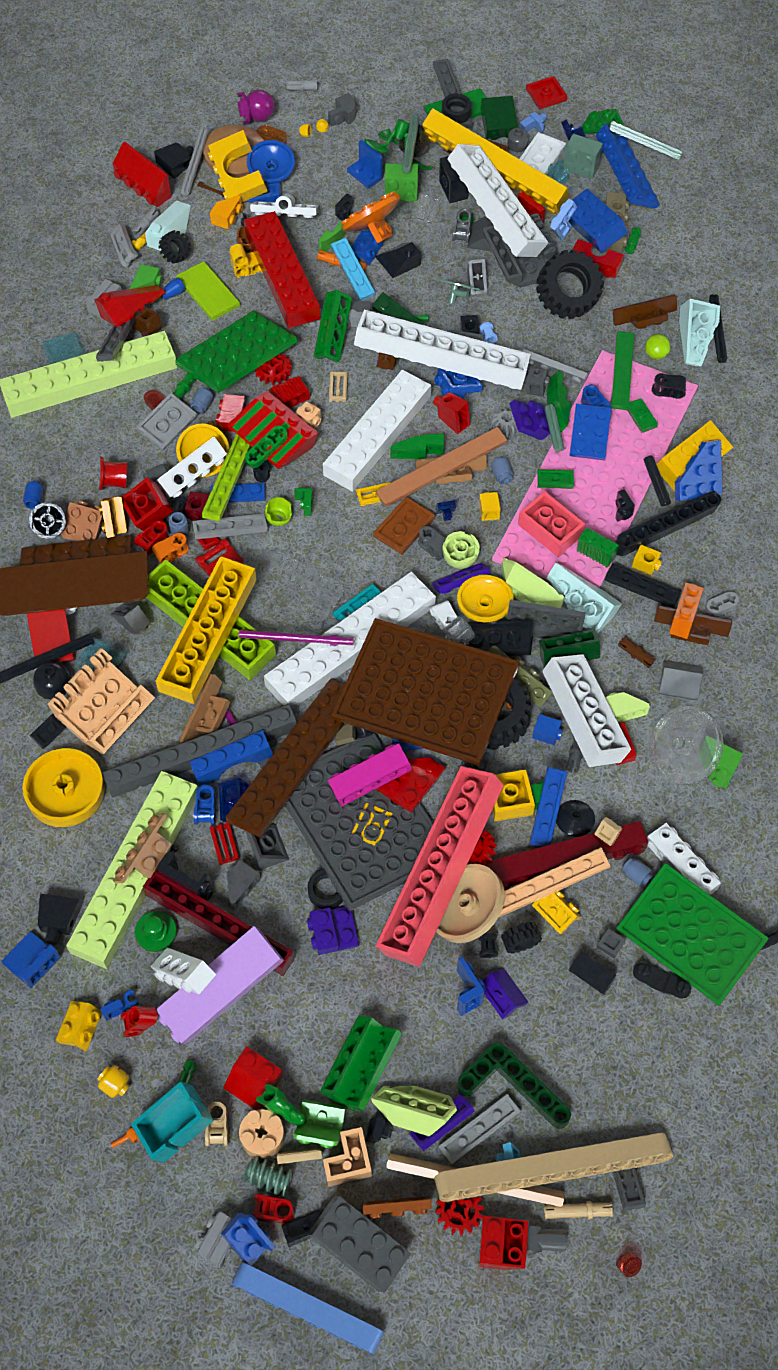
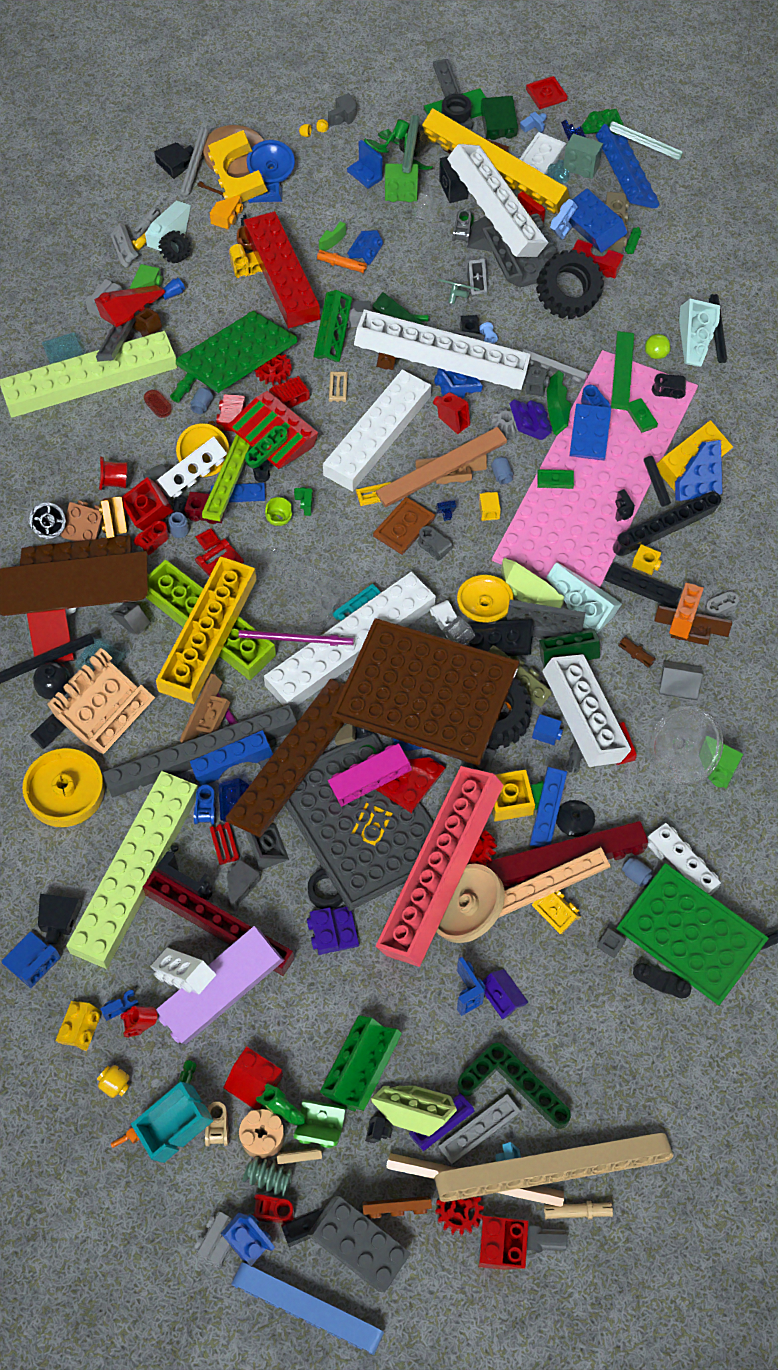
blue brick [23,481,44,509] -> none
red slope [112,142,171,207] -> none
medium nougat bracket [113,813,172,884] -> none
green plate [135,911,177,952] -> none
light grey tile [136,393,198,450] -> none
orange piece [152,533,189,564] -> none
lime tile [176,261,240,321] -> none
light grey plate [192,513,267,539] -> none
magenta tile [237,89,275,125] -> none
white plate [251,193,319,218] -> none
clear orange plate [257,125,287,144] -> none
light grey axle [286,79,317,92] -> none
light nougat brick [295,402,321,429] -> none
light nougat brick [323,1127,372,1187] -> none
medium azure tile [331,238,375,301] -> none
black bracket [335,193,353,221] -> none
orange bracket [341,191,401,243] -> none
black slope [375,242,421,278] -> none
green slope [390,434,444,460] -> none
dark purple plate [432,563,490,594] -> none
yellowish green cylinder [442,531,480,569] -> none
black bush [478,933,498,958] -> none
black tyre [501,922,542,954] -> none
dark grey head [507,128,528,152] -> none
coral brick [518,491,585,557] -> none
sand green axle [544,404,564,452] -> none
black hinge [568,951,616,995] -> none
green brick [577,527,619,568] -> none
tan tile [595,817,622,846] -> none
yellowish green slope [605,692,650,723] -> none
dark grey plate [612,1168,646,1211] -> none
reddish brown bracket [613,294,677,329] -> none
clear red tile [616,1253,642,1277] -> none

